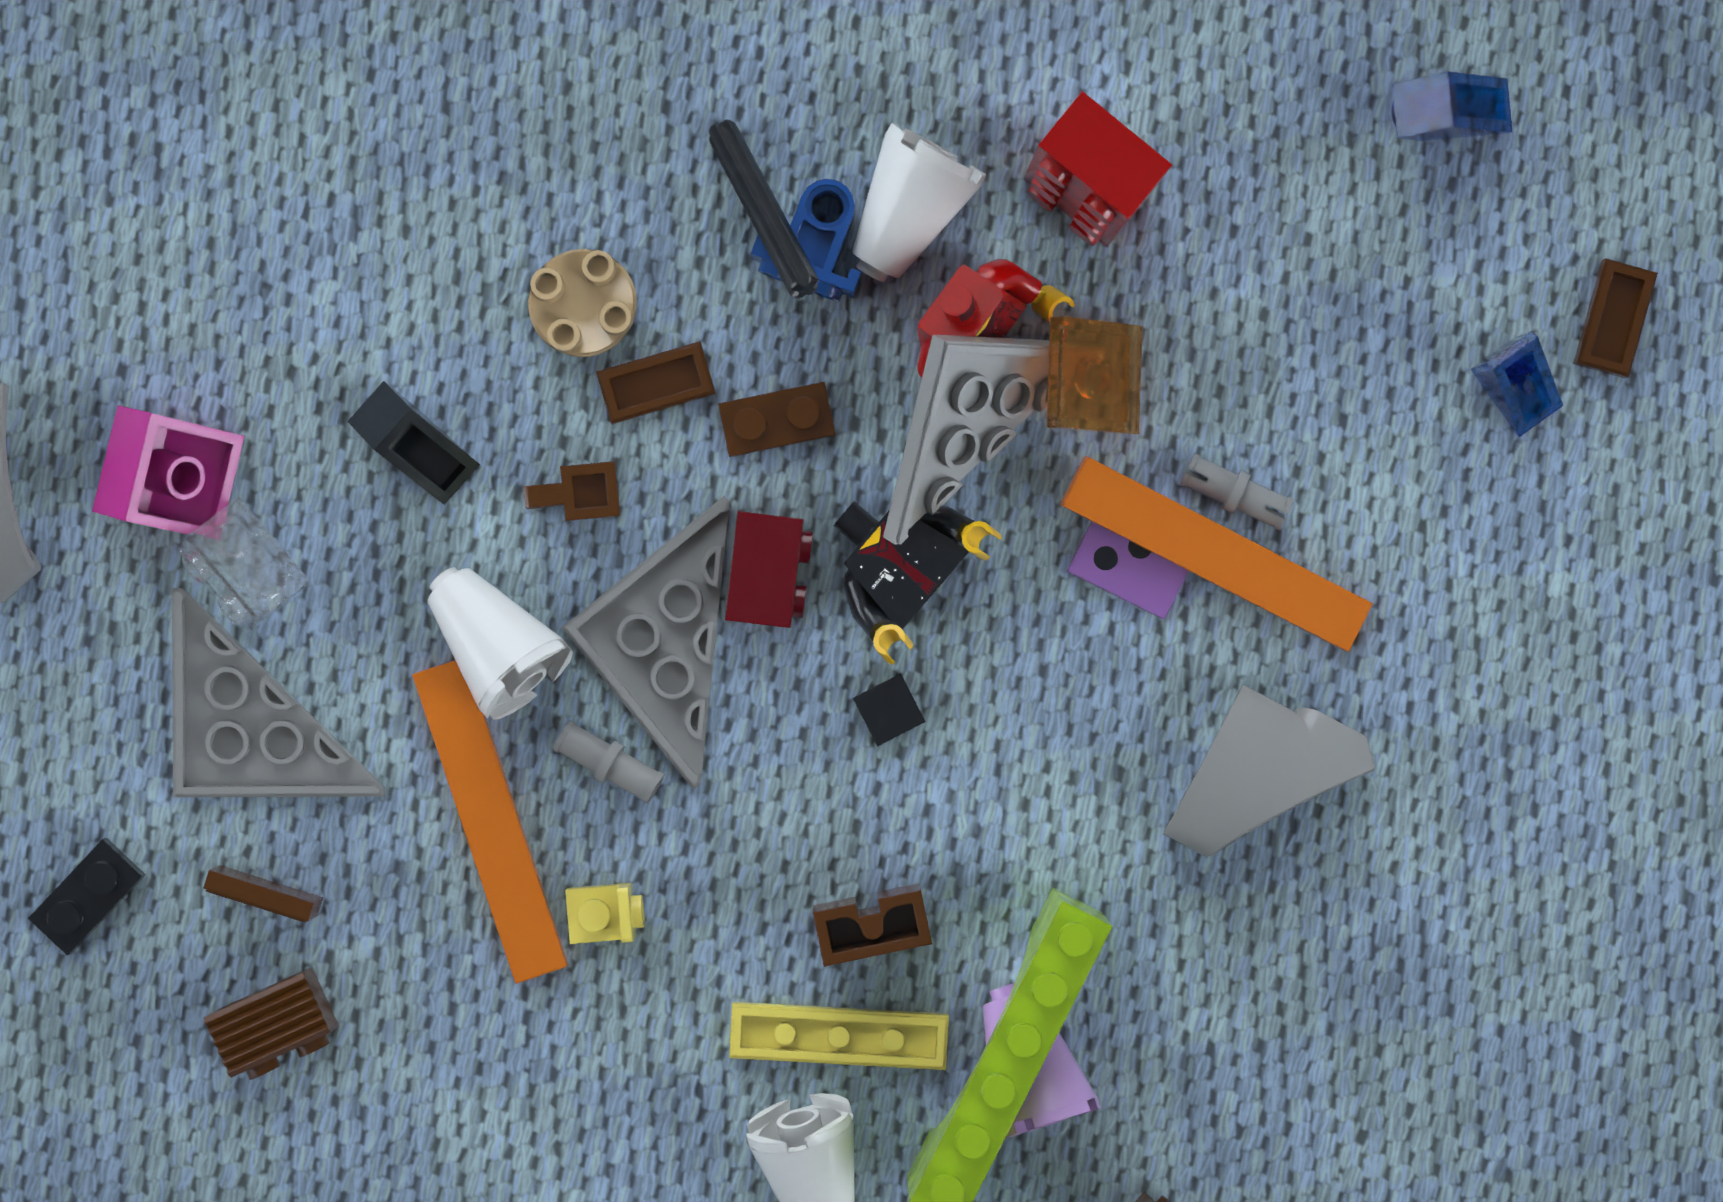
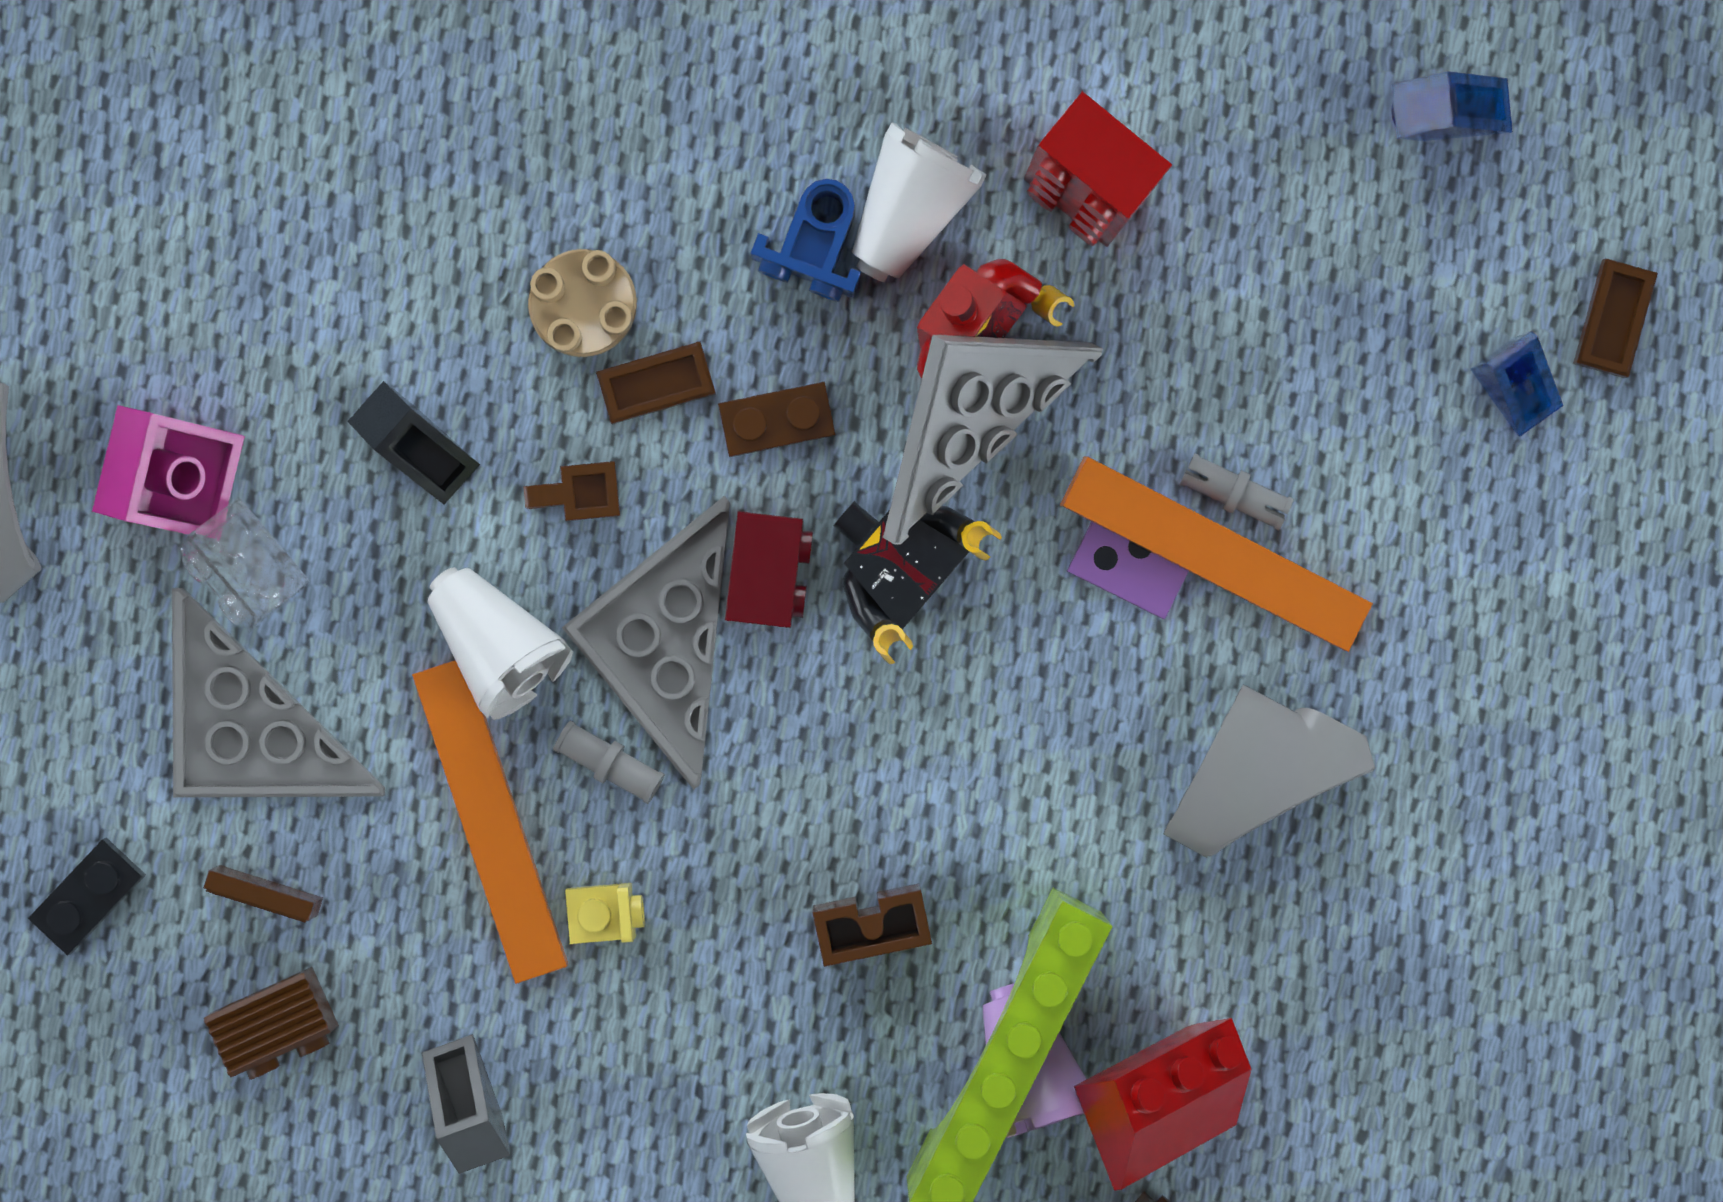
black axle [709,119,818,299] -> none
light yellow tile [729,1002,949,1070] -> none
black tile [853,673,926,747] -> none
clear orange tile [1047,316,1143,435] -> none
none -> dark grey slope [422,1034,510,1174]
none -> red slope [1074,1018,1252,1191]

